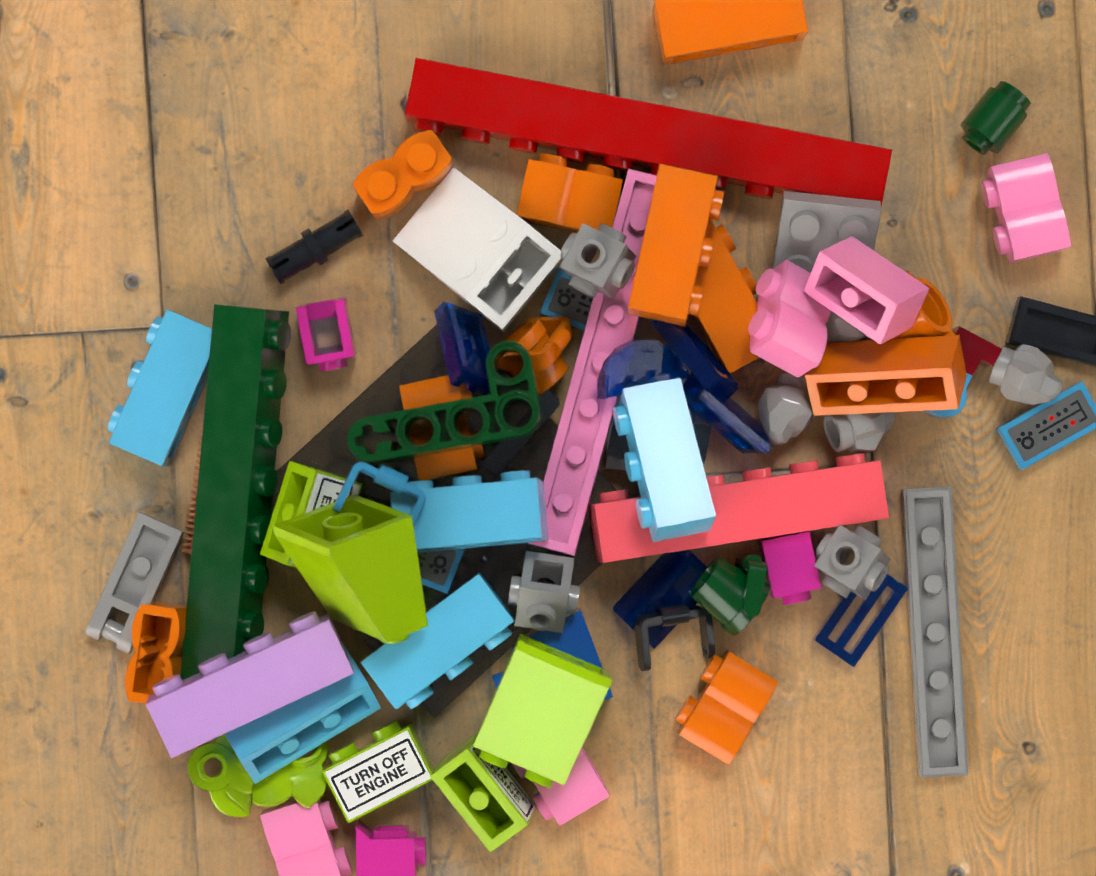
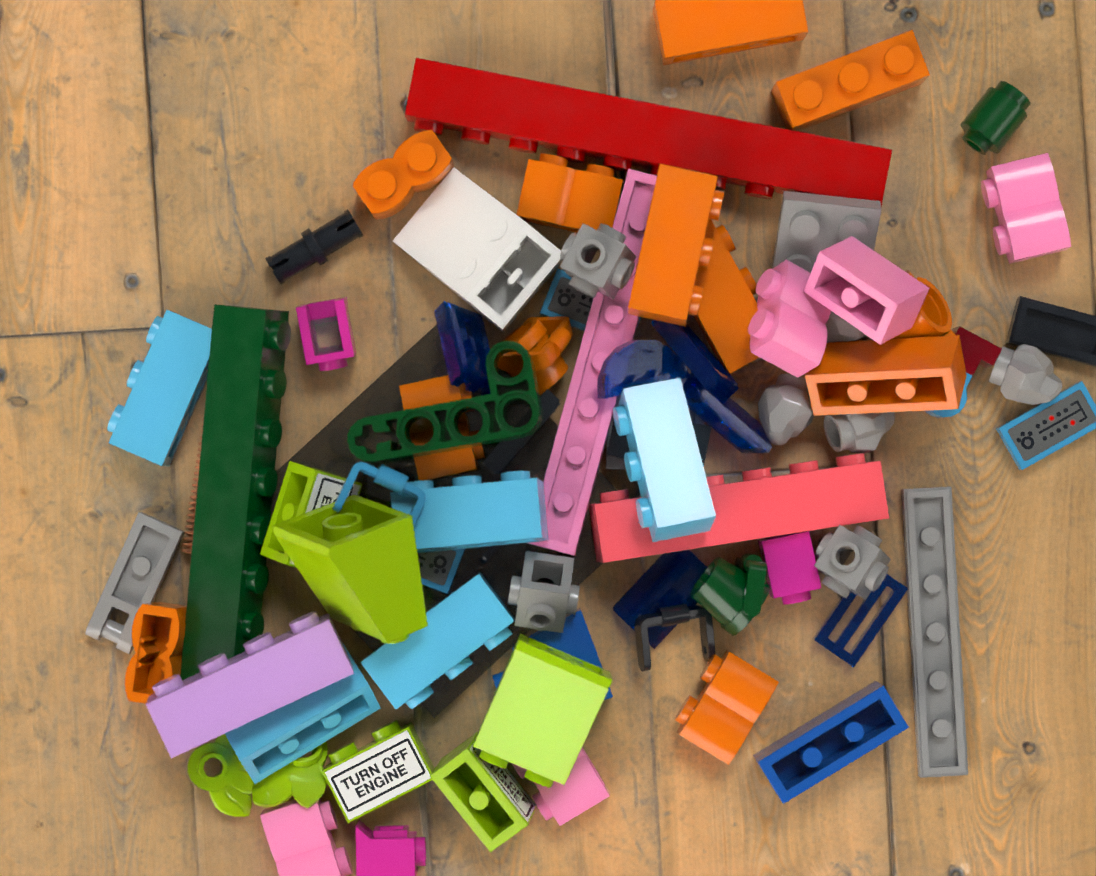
none -> blue brick [753,681,909,804]
none -> orange brick [771,30,930,131]

